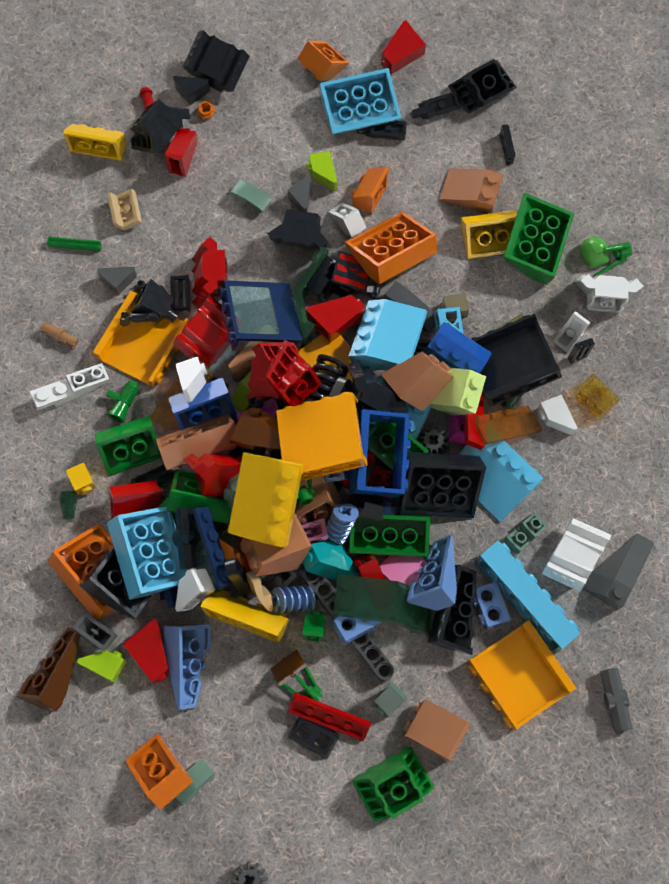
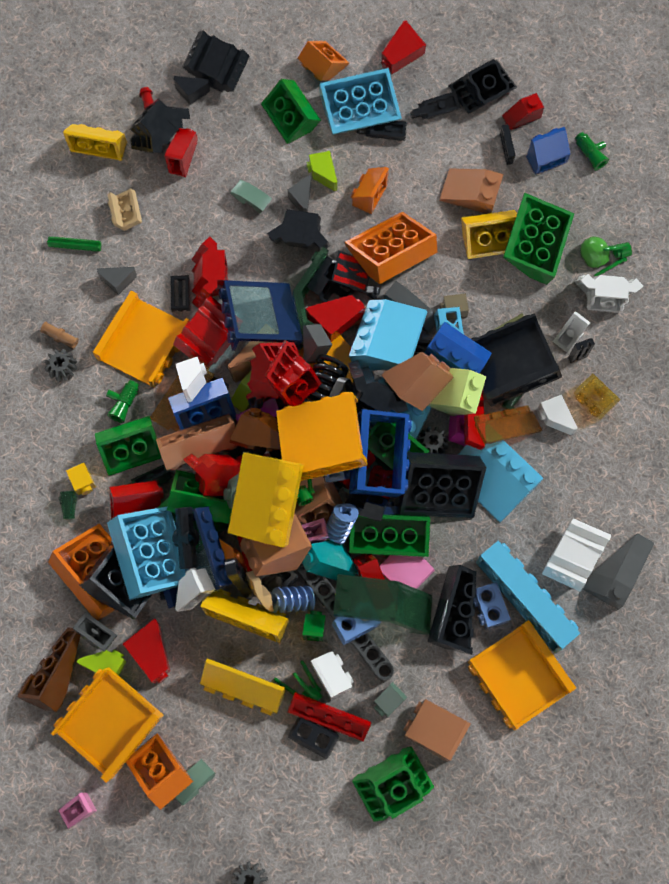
white slope [30,363,109,410] -> none
black torso [119,279,178,326] -> none
medium blue wedge [164,624,211,710] -> none
orange plate [197,101,215,119] -> none
reddish brown piece [270,649,307,686] -> none
white slope [328,202,367,237] -> none
medium blue wedge [407,535,457,611] -> none
sand green slope [504,512,548,554] -> none
dark grey piece [600,668,633,732] -> none
none -> dark grey gear [45,349,77,381]
none -> light orange panel [51,667,164,783]
none -> bright pink slope [58,793,97,829]
none -> yellow slope [200,658,285,716]
none -> green slope [261,79,321,144]
none -> dark grey slope [303,324,332,364]
none -> white slope [311,651,354,700]
none -> red slope [502,93,544,130]
none -> blue slope [526,127,570,175]
none -> green piece [575,132,609,171]

